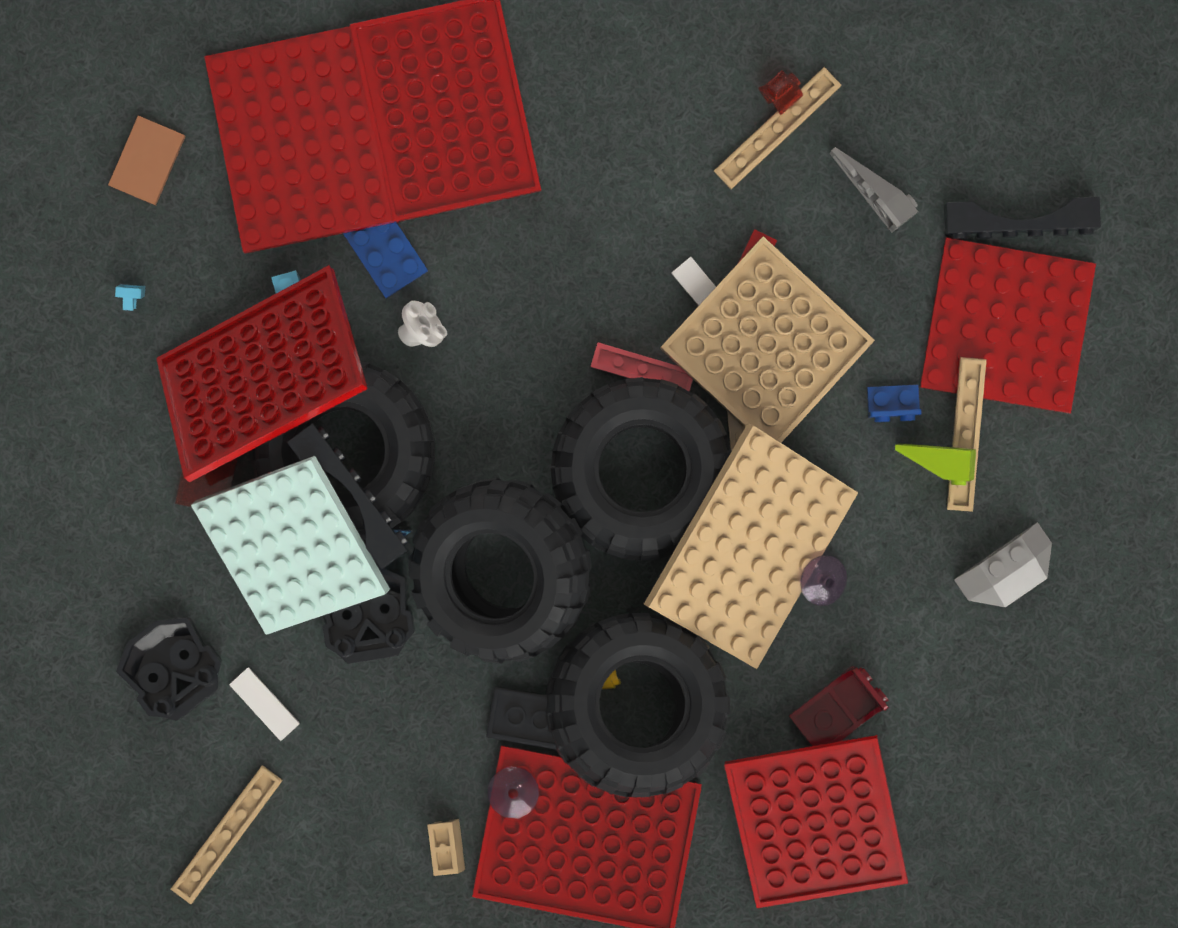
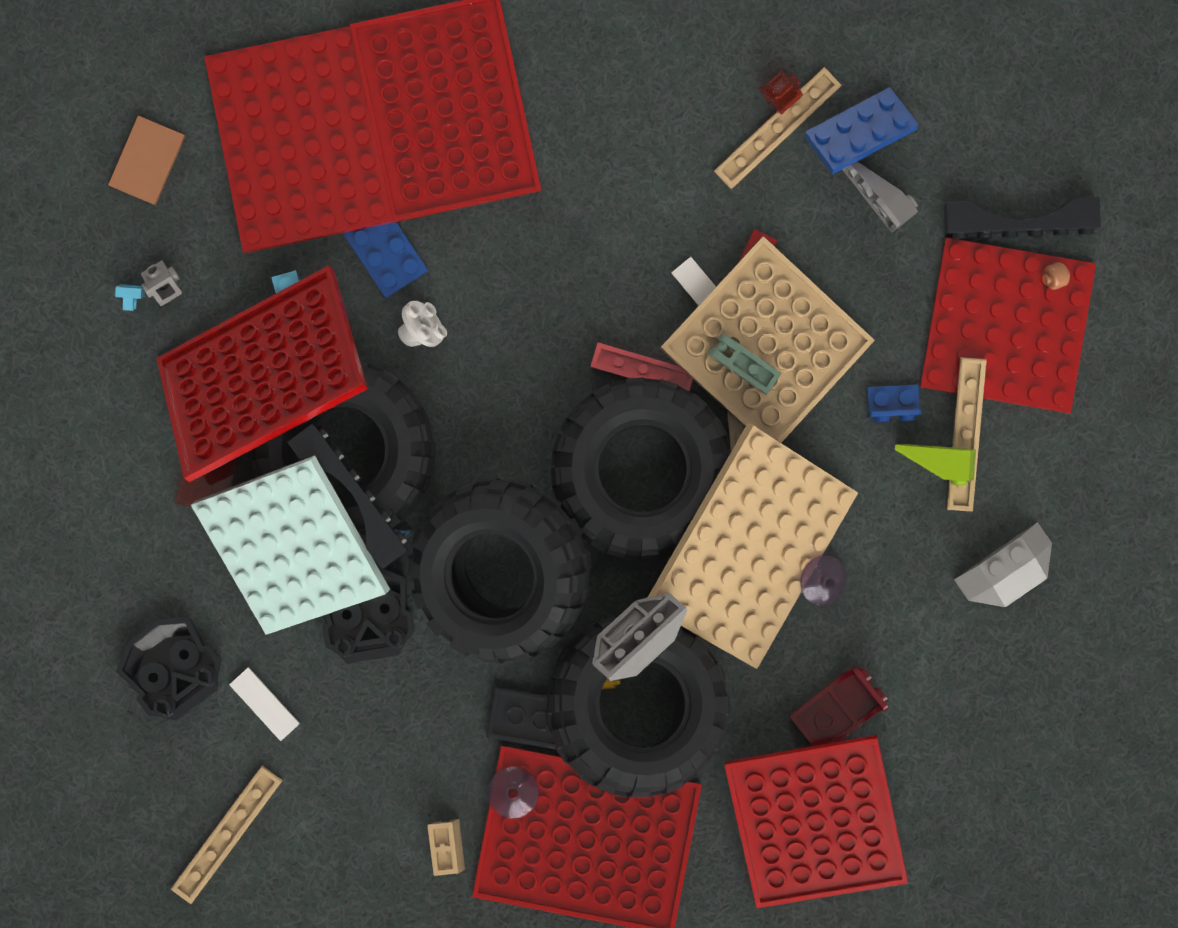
none -> light grey brick [141,260,182,306]
none -> light grey wedge [592,593,687,681]
none -> sand green plate [707,333,782,395]
none -> blue plate [804,87,918,175]
none -> nougat piece [1042,262,1070,290]

